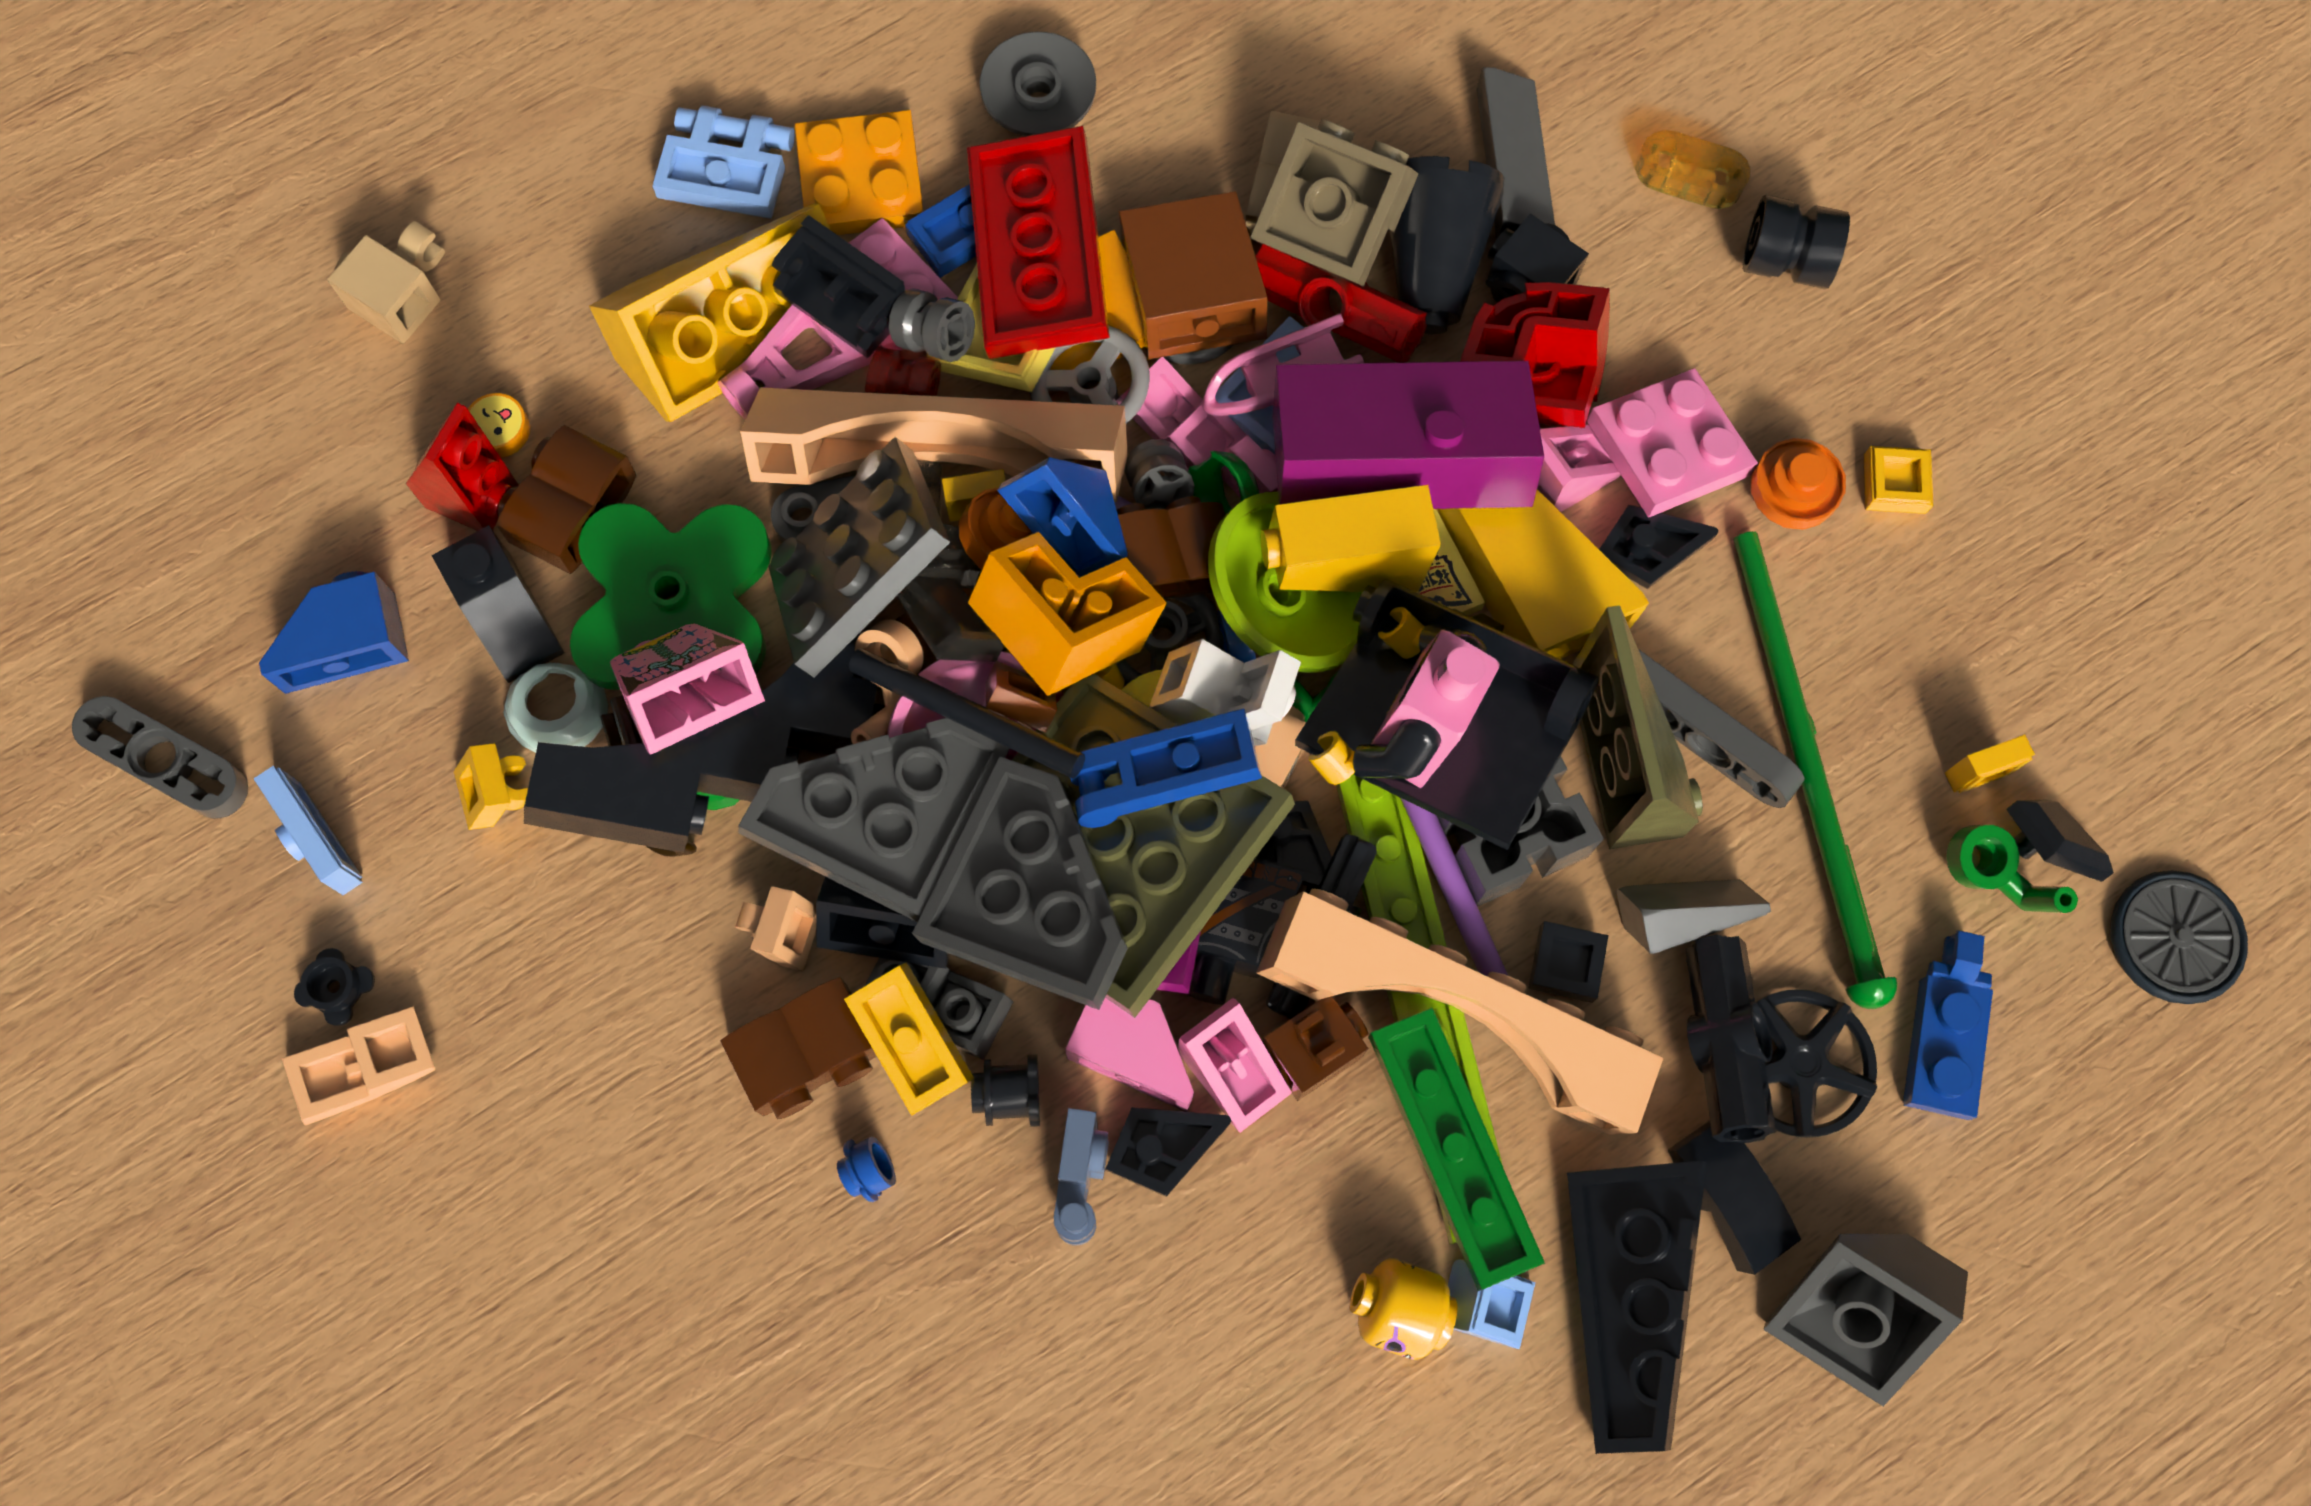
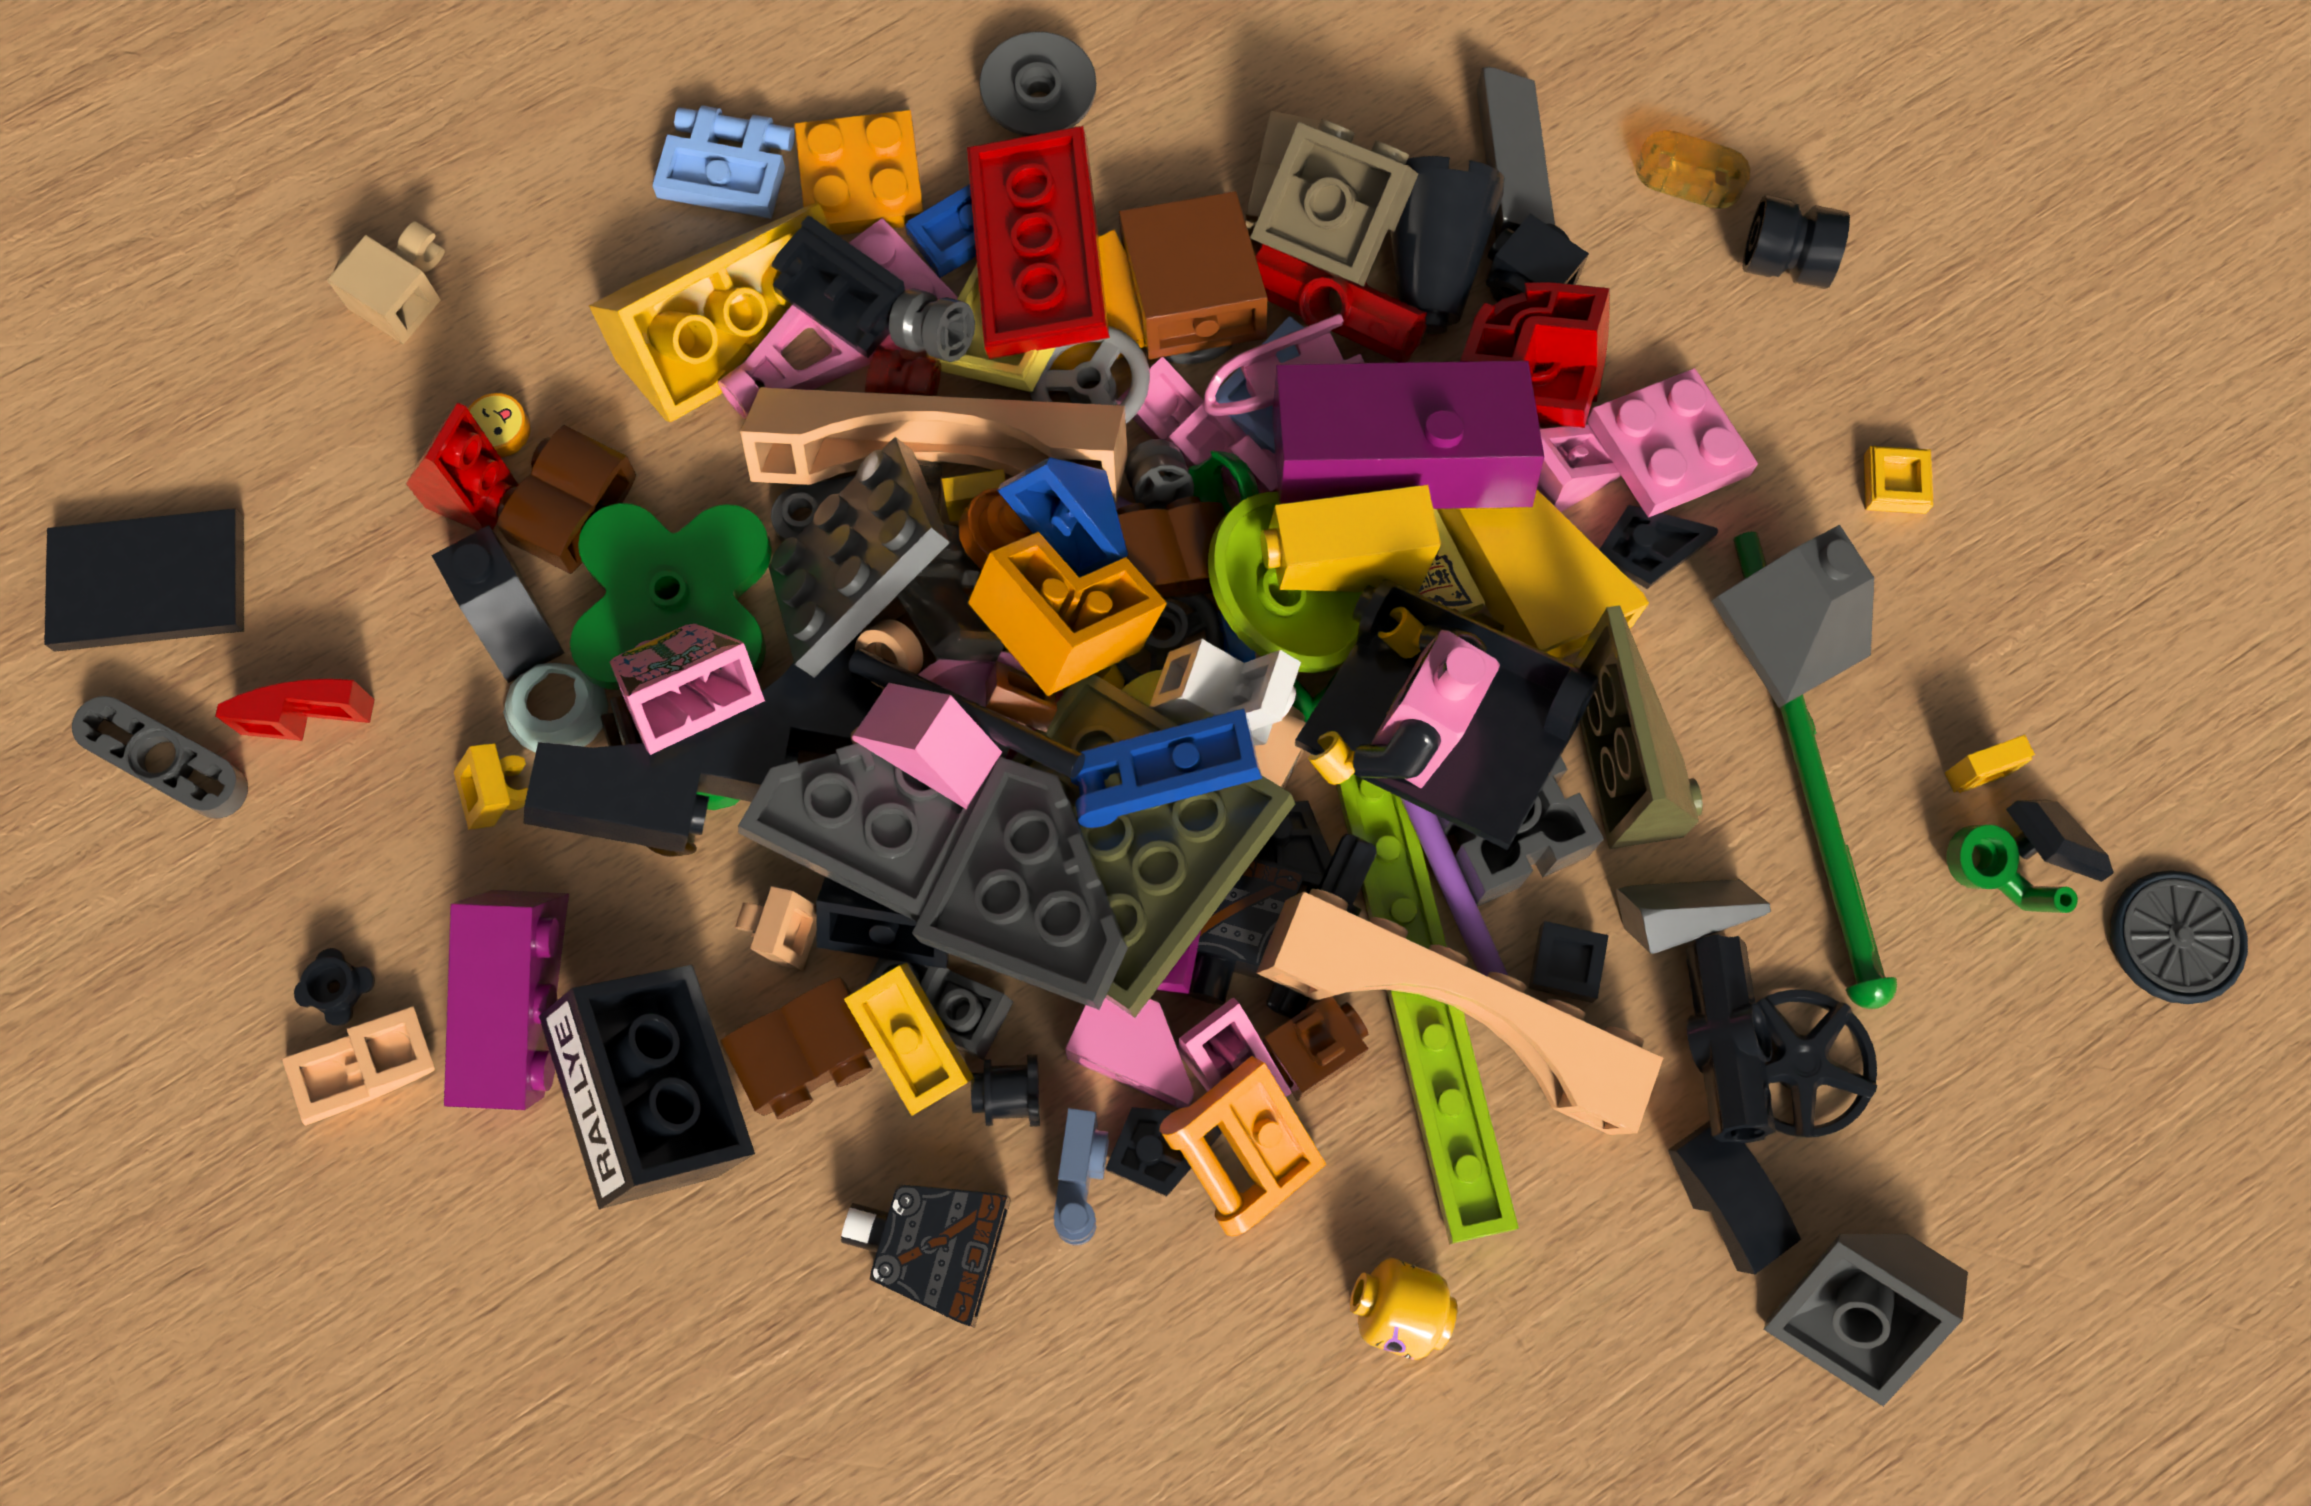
light blue plate [253,766,363,895] -> none
blue slope [259,571,409,694] -> none
blue plate [837,1136,896,1202] -> none
green plate [1368,1008,1545,1291] -> none
light blue slope [1448,1259,1536,1349] -> none
black wing [1567,1161,1707,1454] -> none
dark grey beam [1638,649,1805,808] -> none
orange plate [1751,438,1846,530] -> none
blue hinge [1903,930,1993,1121] -> none
none -> black tile [44,508,244,652]
none -> red slope [215,679,375,741]
none -> magenta wedge [444,890,569,1110]
none -> black brick [539,965,755,1210]
none -> torso [841,1185,1011,1328]
none -> bright pink slope [852,683,1002,809]
none -> light orange plate [1159,1056,1327,1236]
none -> dark grey slope [1711,525,1874,708]

